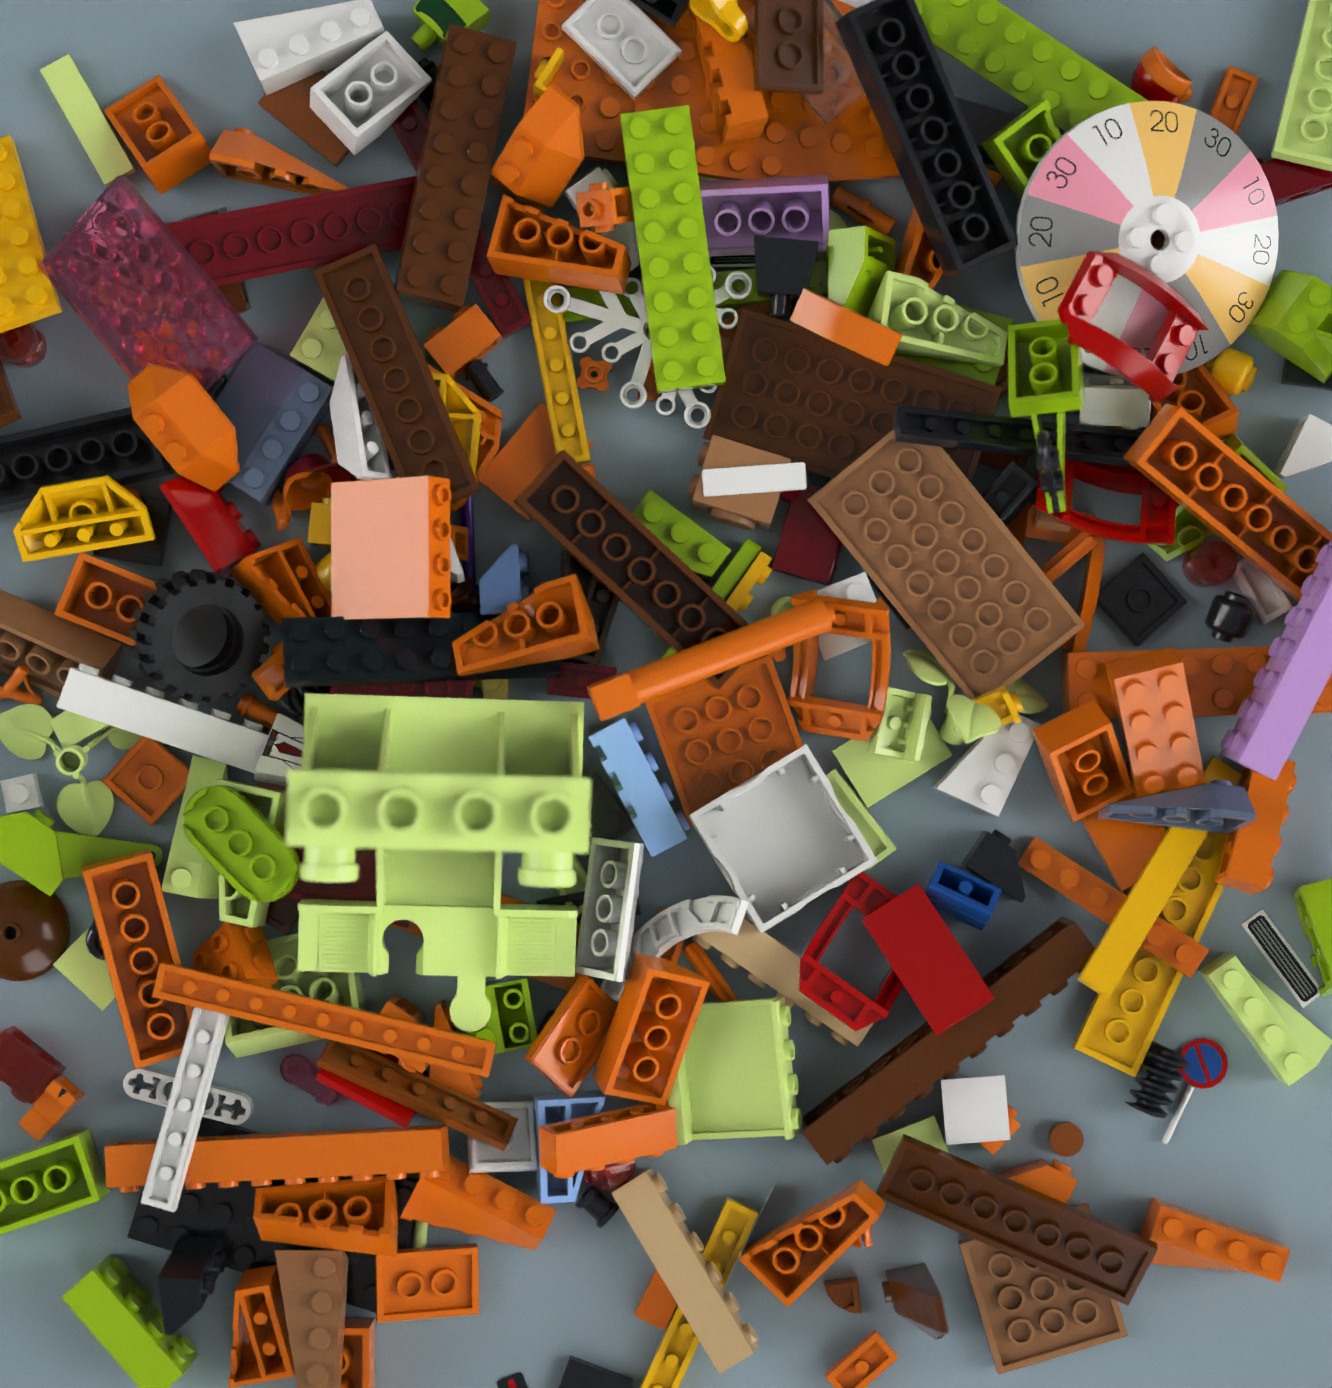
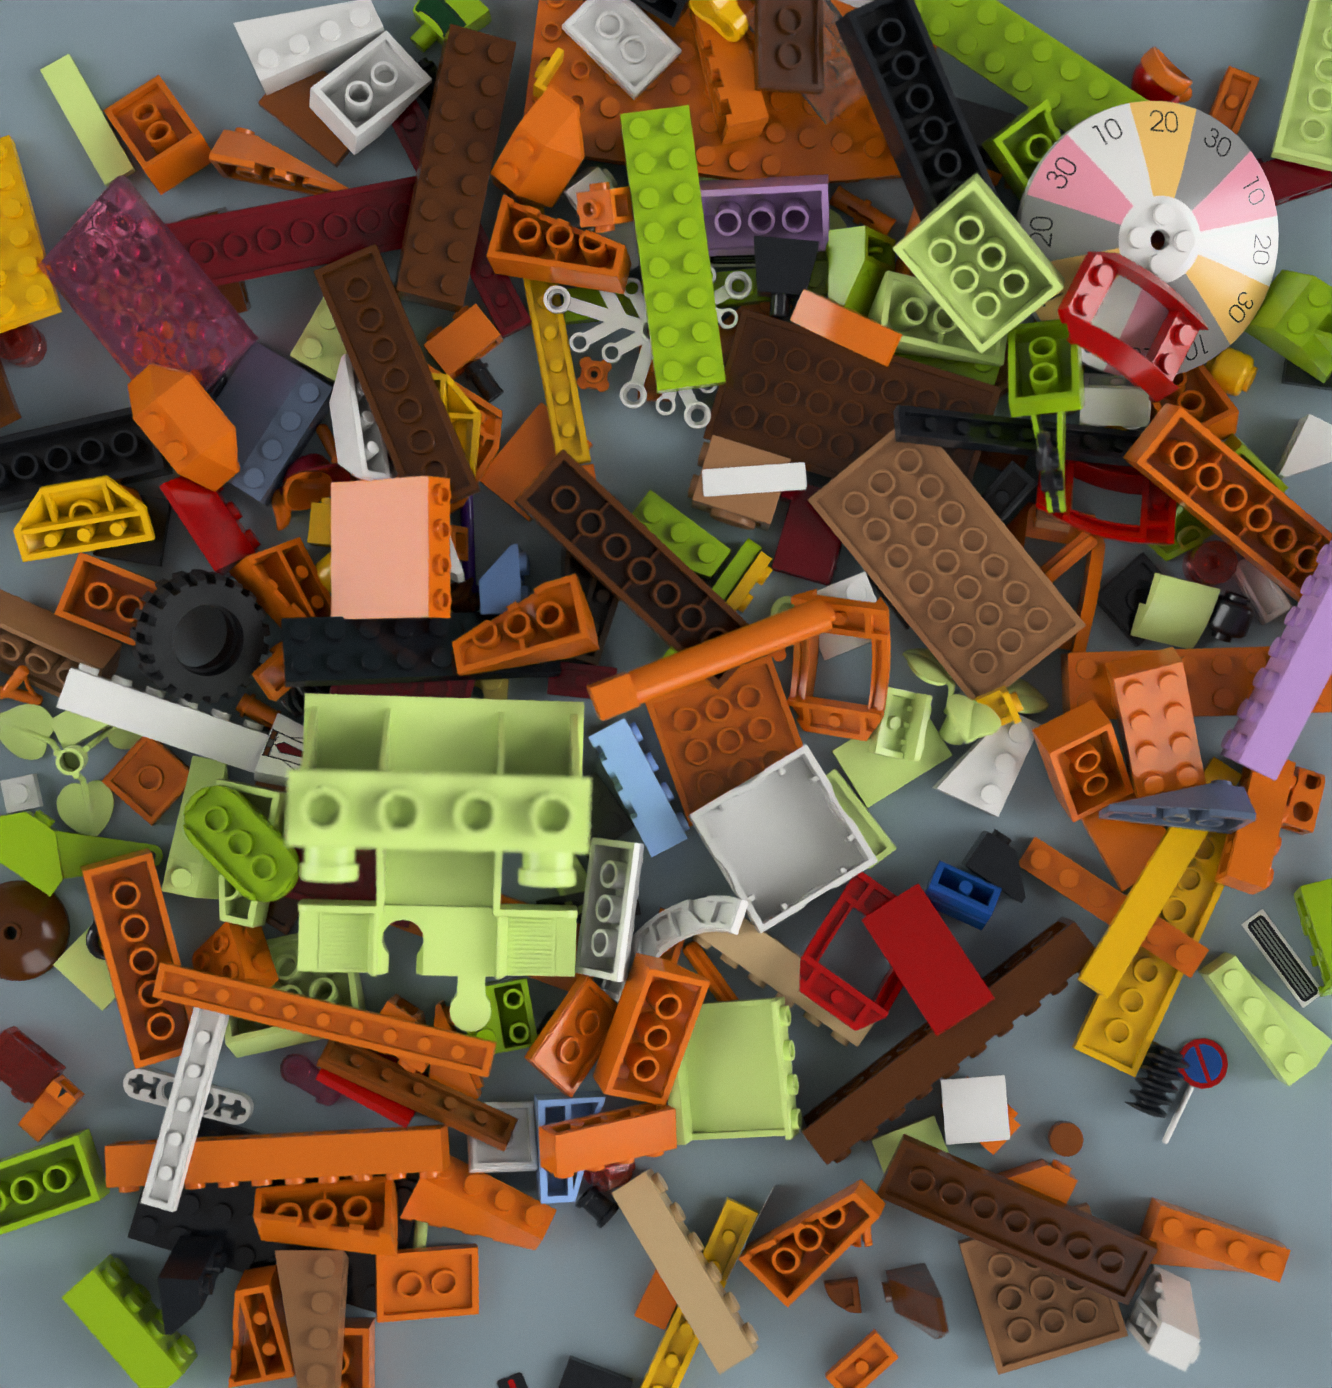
none -> yellowish green slope [893,173,1065,354]
none -> white wedge [1125,1265,1201,1372]
none -> yellowish green slope [1130,572,1221,649]
none -> orange leg [1281,766,1325,835]

